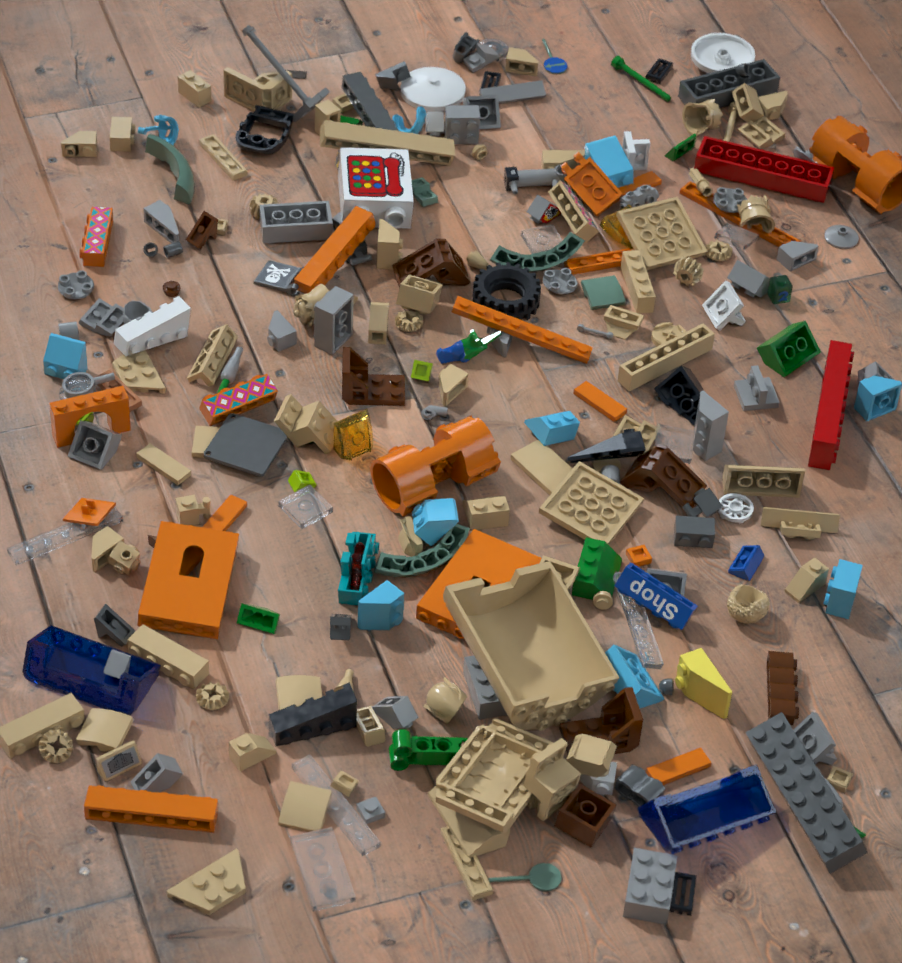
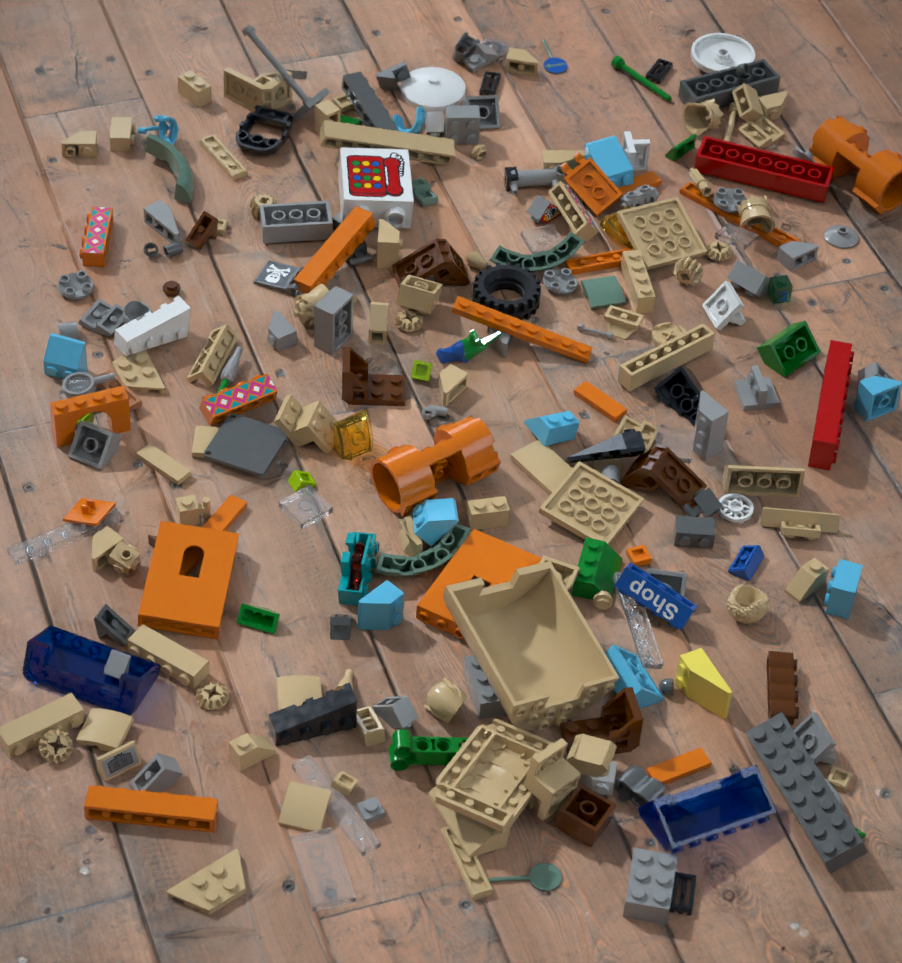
light grey tile [479,80,546,104] -> none

